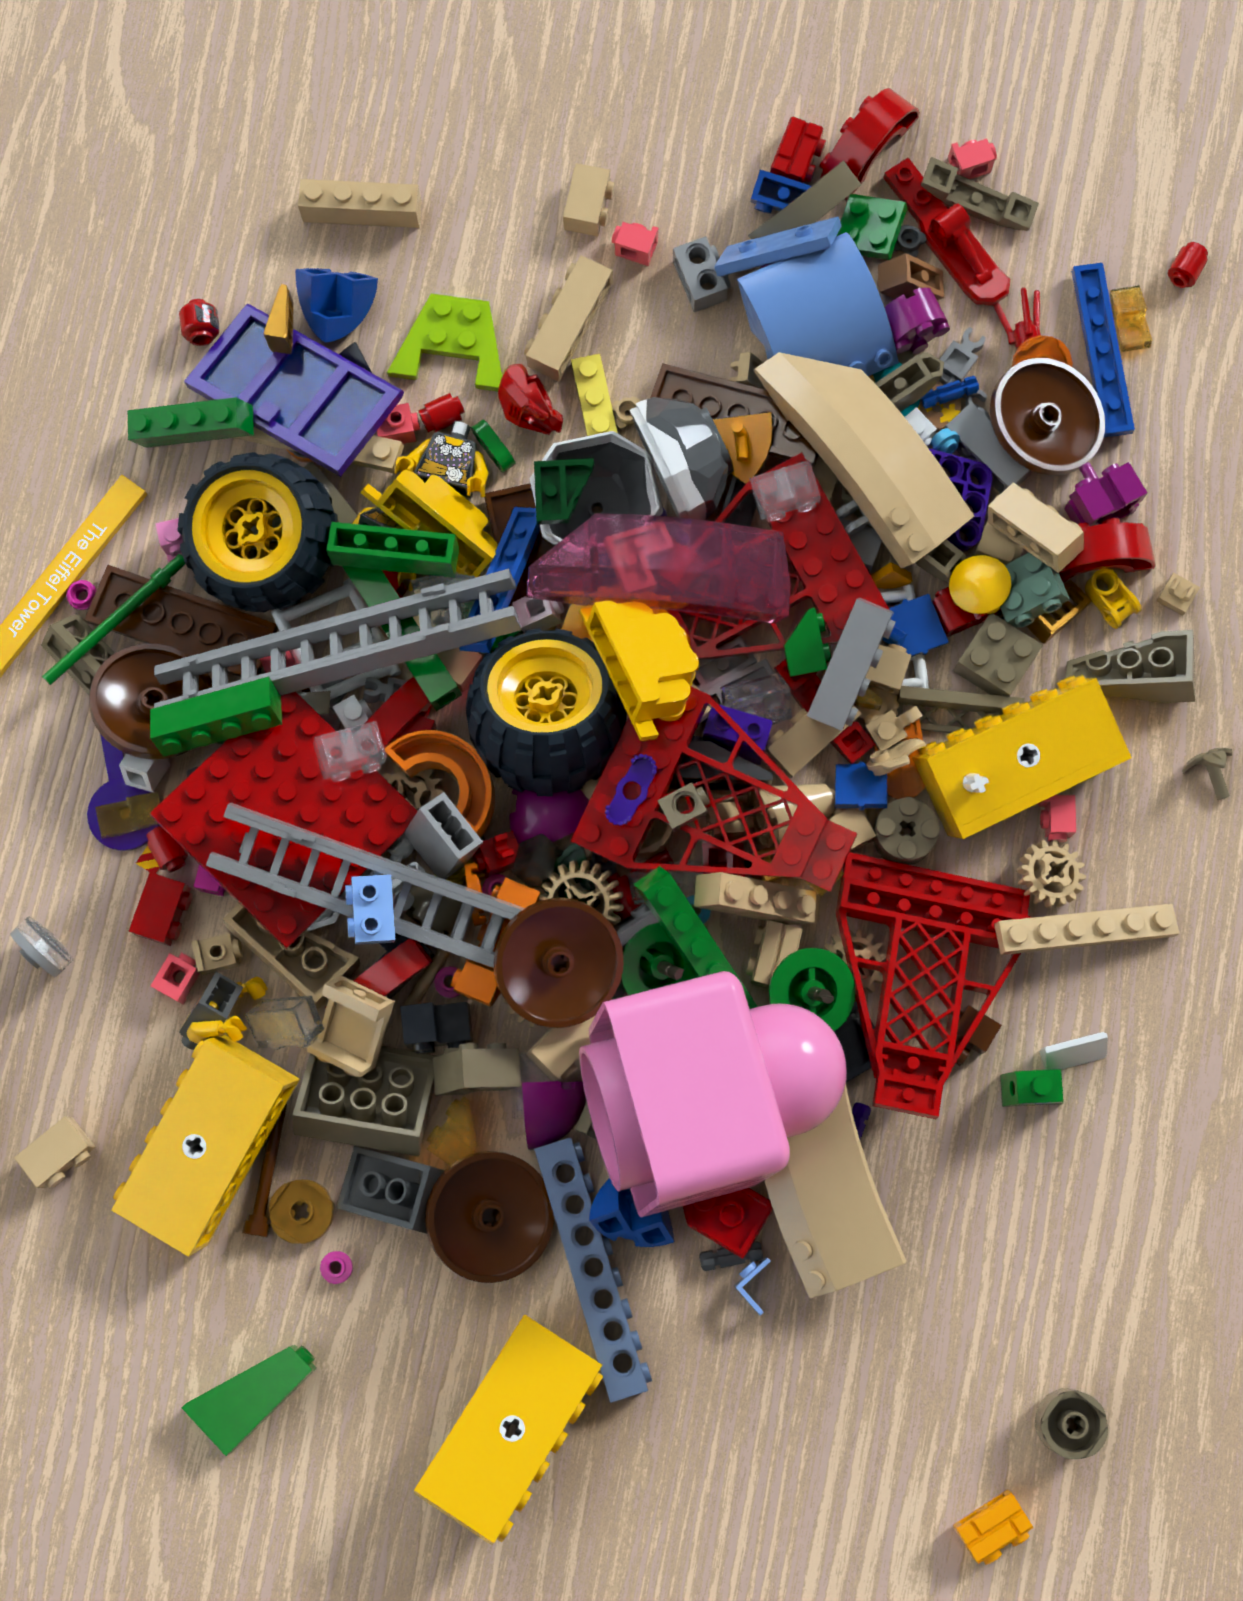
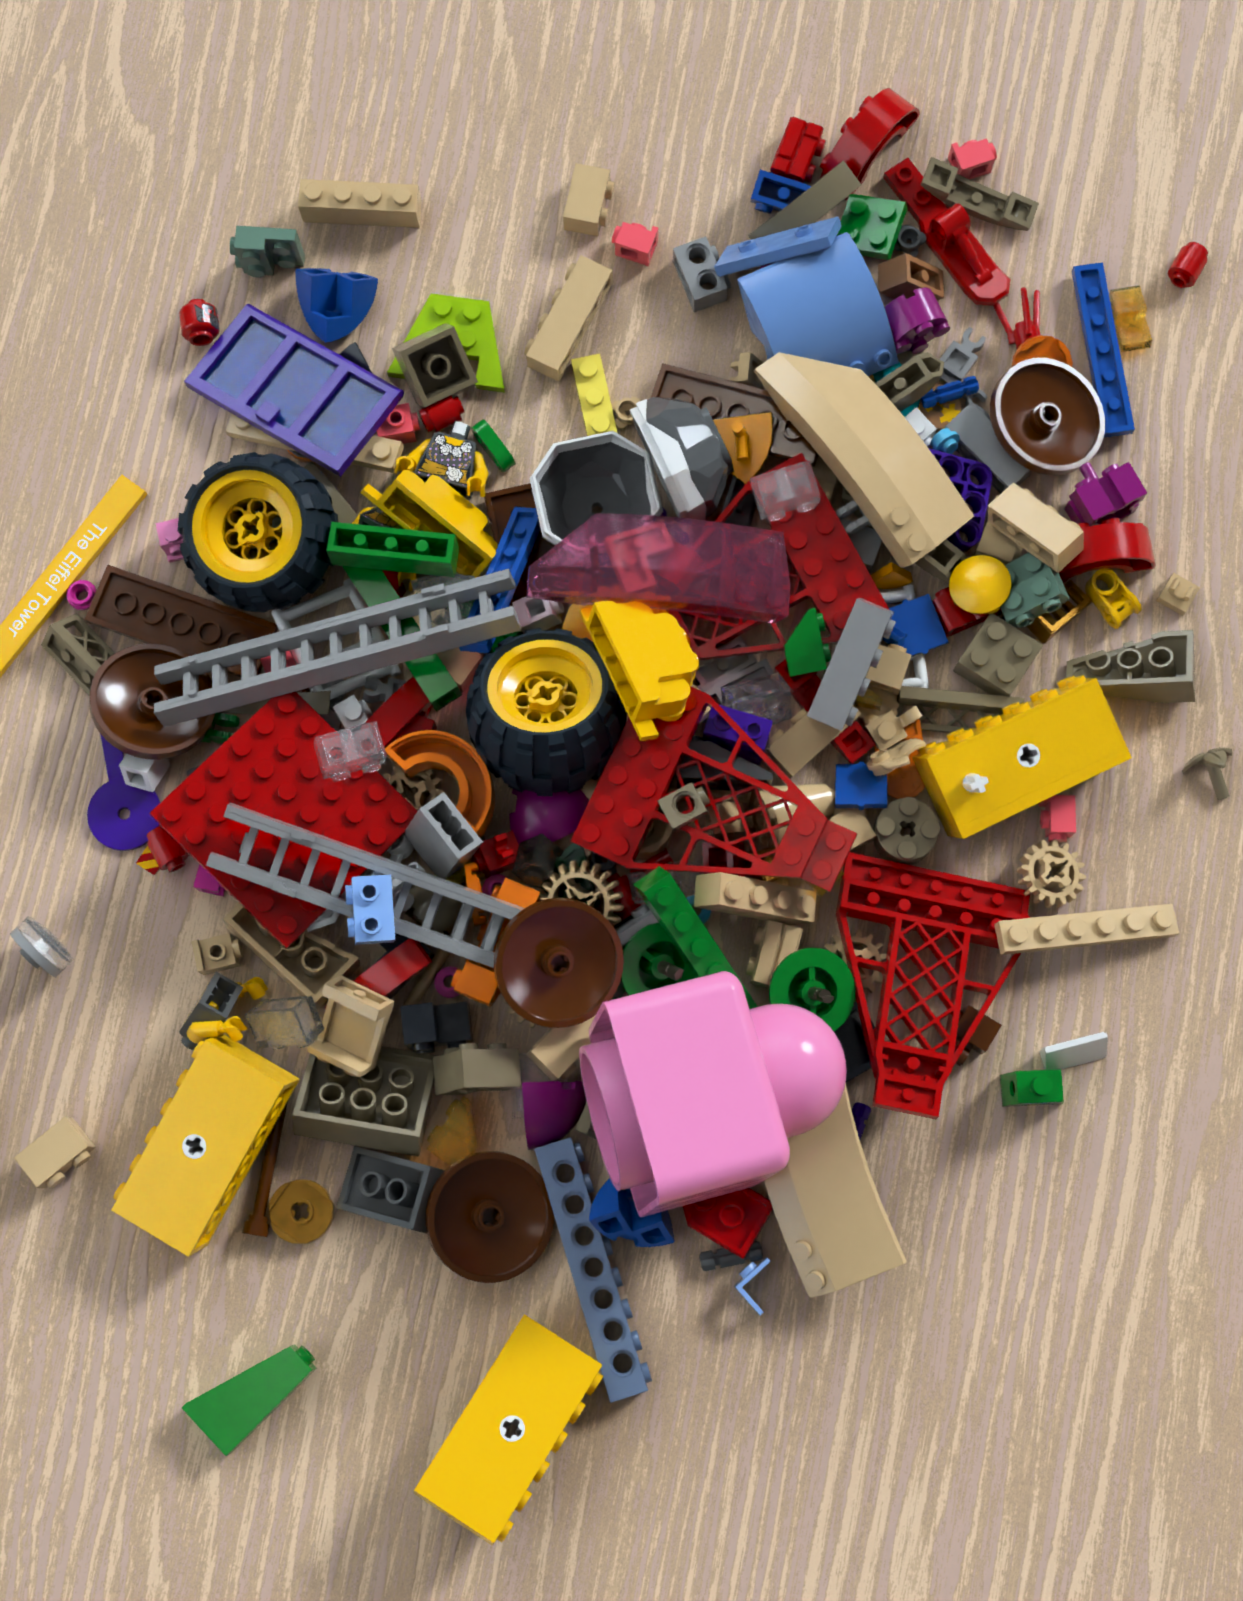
green bar [42,554,186,685] -> none
clear yellow slope [95,792,160,839] -> none
green brick [127,397,254,448] -> none
red brick [128,872,193,947] -> none
green brick [150,676,282,757] -> none
coral brick [150,952,200,1004] -> none
pearl gold slope [263,284,294,354] -> none
dark pink plate [320,1251,353,1284] -> none
red helmet [498,363,563,435] -> none
dark green wing [534,458,594,525] -> none
dark purple piece [605,754,657,826] -> none
light orange brick [953,1489,1034,1565] -> none
dark tan brick [1034,1388,1108,1459] -> none
none -> sand green plate [230,226,305,277]
none -> dark tan brick [392,323,478,408]

